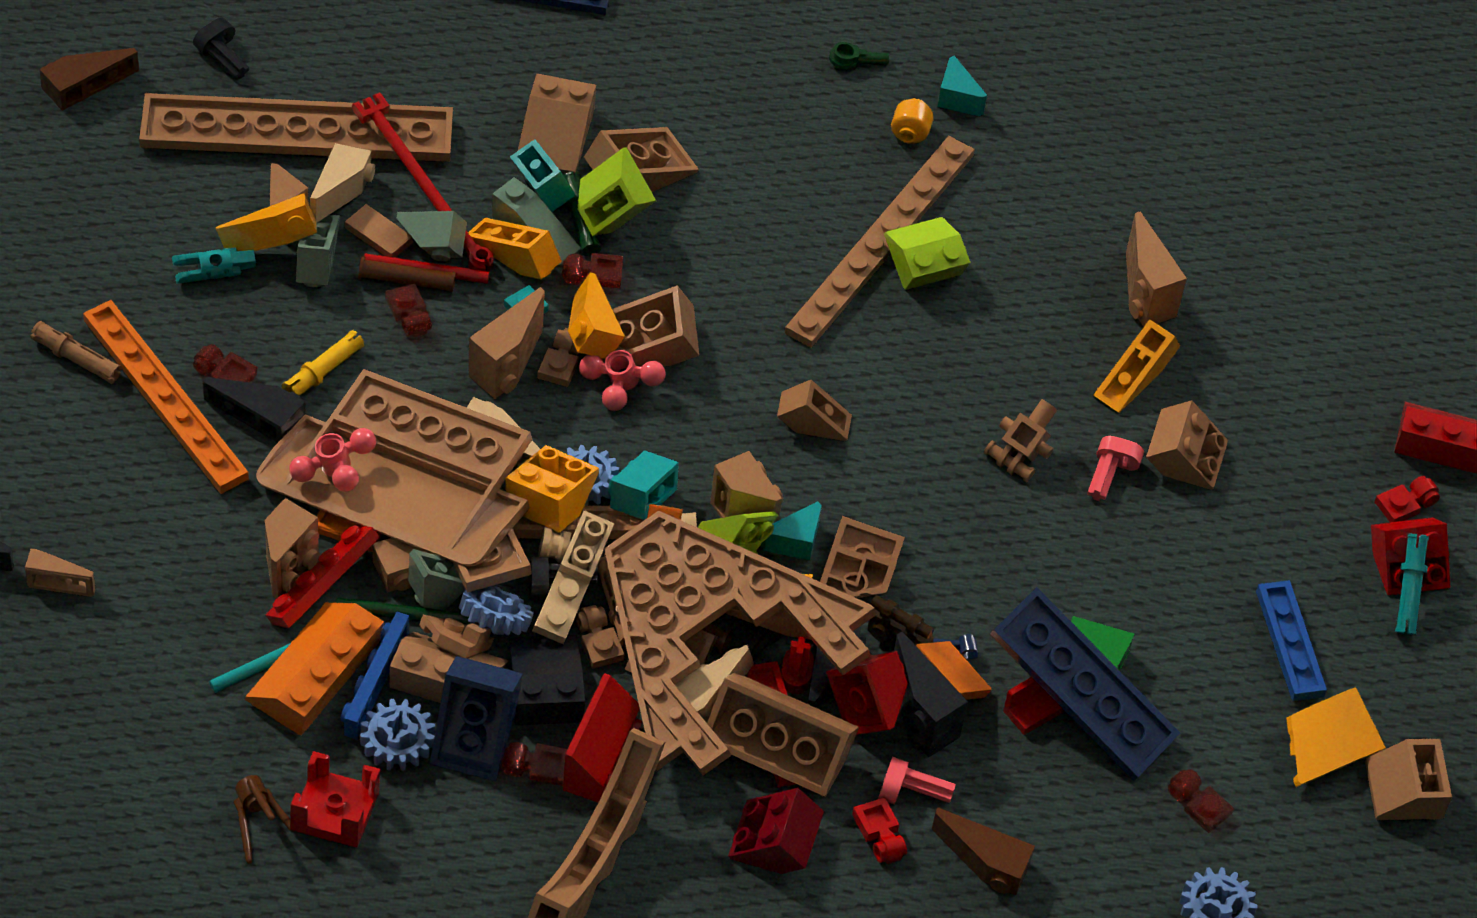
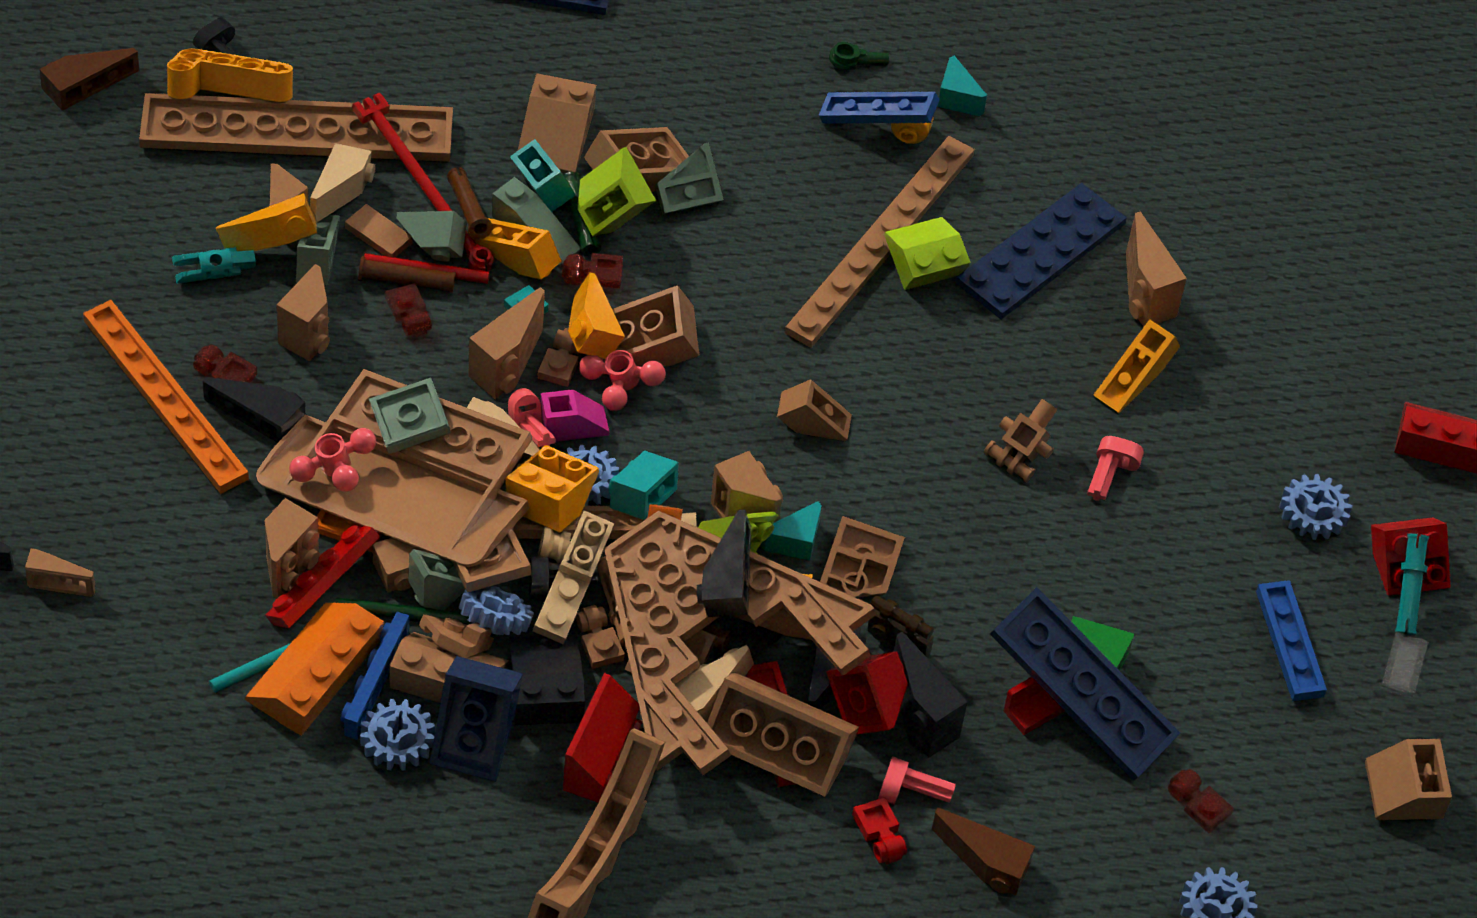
medium nougat pin [30,321,122,384] -> none
reddish brown plant [233,775,295,864] -> none
yellow pin [282,330,364,396] -> none
red panel [290,751,380,848] -> none
clear red plate [501,742,567,786] -> none
dark red slope [728,788,824,874] -> none
red piece [781,637,814,694] -> none
orange tile [915,641,992,700] -> none
dark blue hand [933,634,978,659] -> none
medium nougat slope [1146,400,1228,490] -> none
light orange slope [1286,687,1386,787] -> none
red plate [1375,476,1440,522] -> none
none -> light orange beam [167,48,293,102]
none -> medium nougat slope [277,264,330,361]
none -> sand green tile [369,378,451,454]
none -> reddish brown pin [447,167,493,239]
none -> coral piece [508,388,556,448]
none -> dark pink slope [541,390,609,441]
none -> sand green wing [655,142,724,215]
none -> black slope [697,509,751,617]
none -> blue plate [819,92,940,123]
none -> dark blue plate [956,183,1127,320]
none -> medium blue gear [1279,474,1352,540]
none -> clear tile [1380,631,1428,699]

